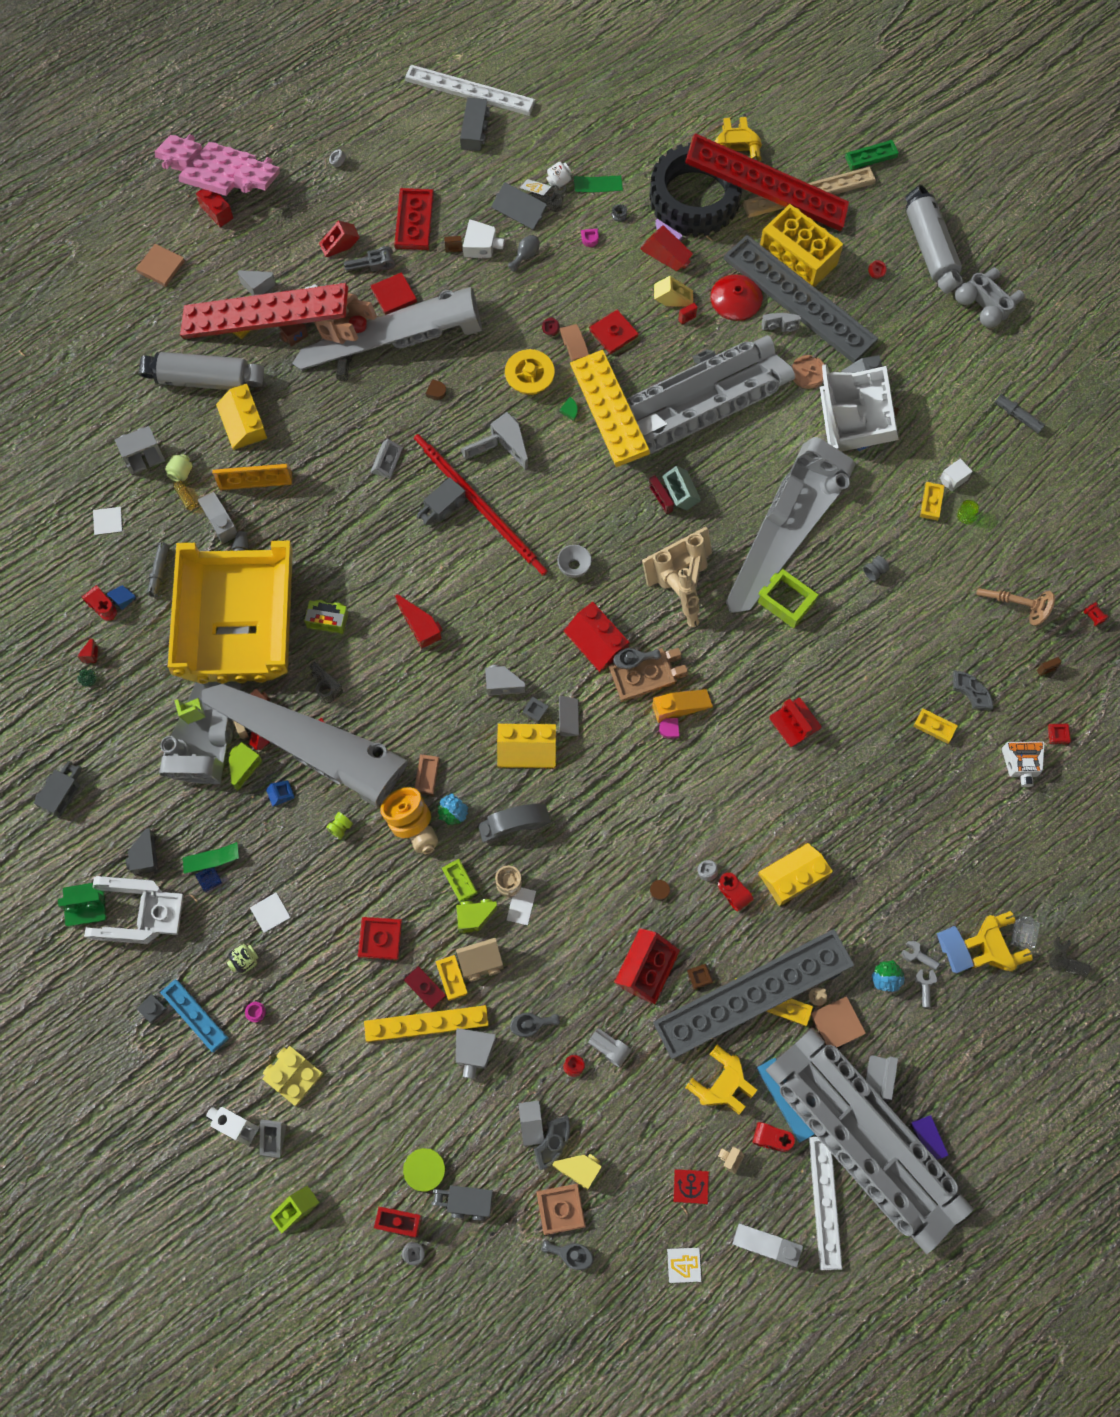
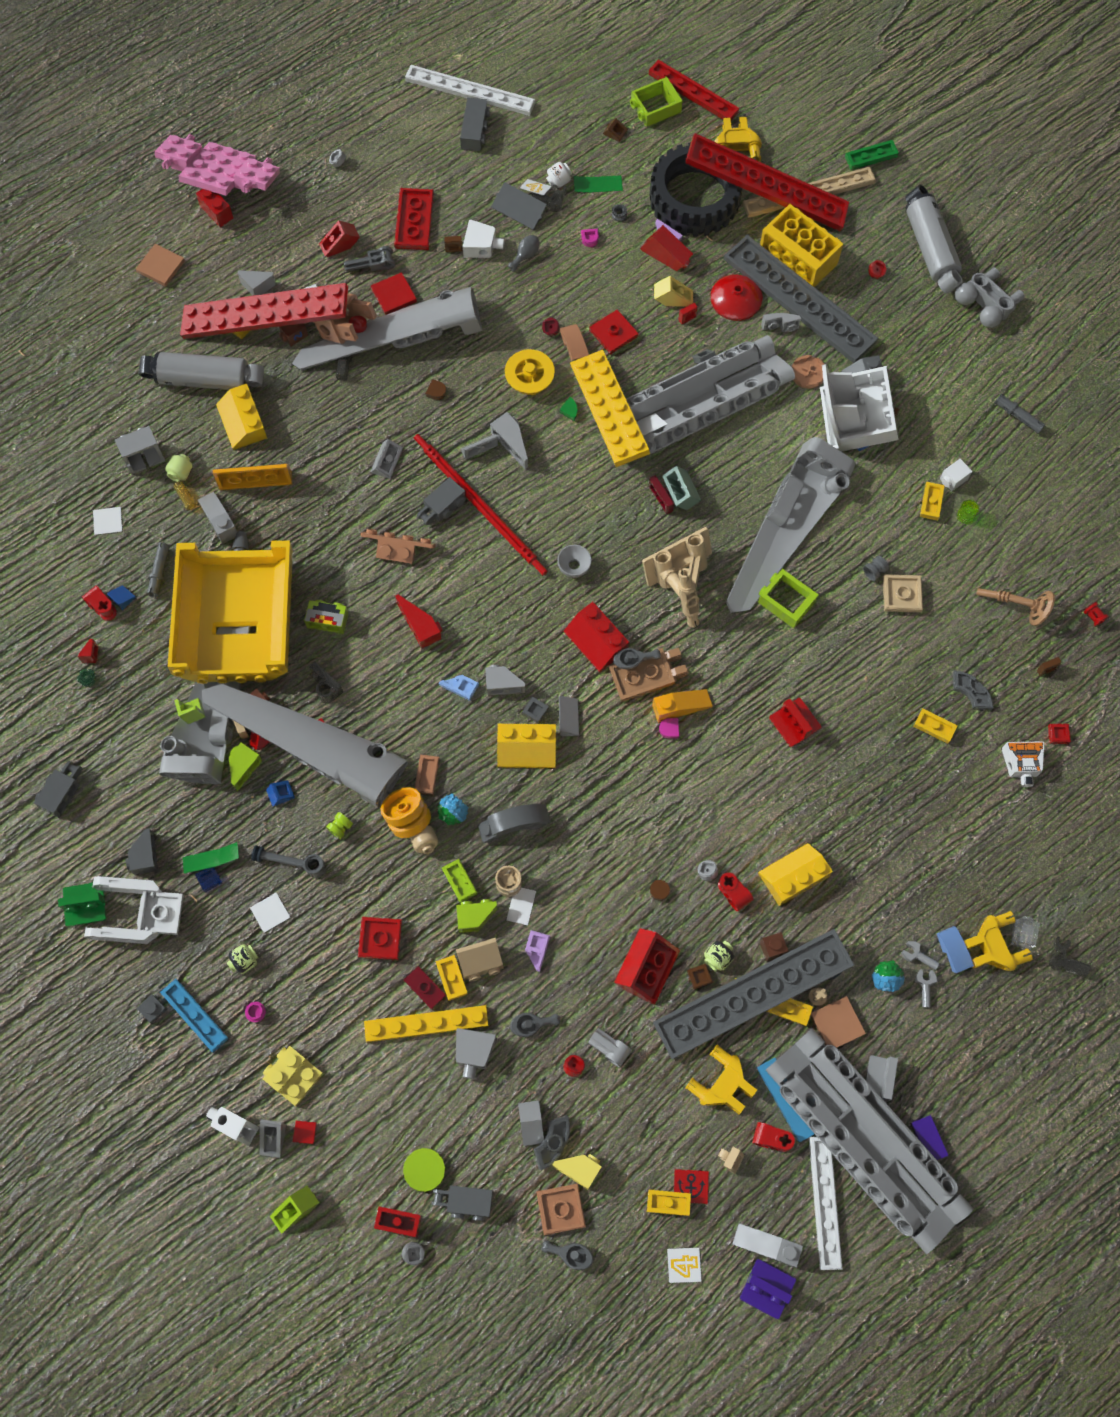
none -> dark grey piece [251,845,326,878]
none -> red tile [292,1120,317,1144]
none -> nougat bracket [361,529,436,564]
none -> light blue tile [439,675,479,701]
none -> lavender tile [525,930,550,972]
none -> reddish brown slope [603,118,628,142]
none -> lime window [630,77,683,127]
none -> yellow plate [647,1190,691,1216]
none -> red plate [648,59,739,121]
none -> yellowish green head [704,941,734,971]
none -> dark purple bracket [740,1259,796,1319]
none -> copper brick [760,932,788,962]
none -> tan plate [883,575,923,612]

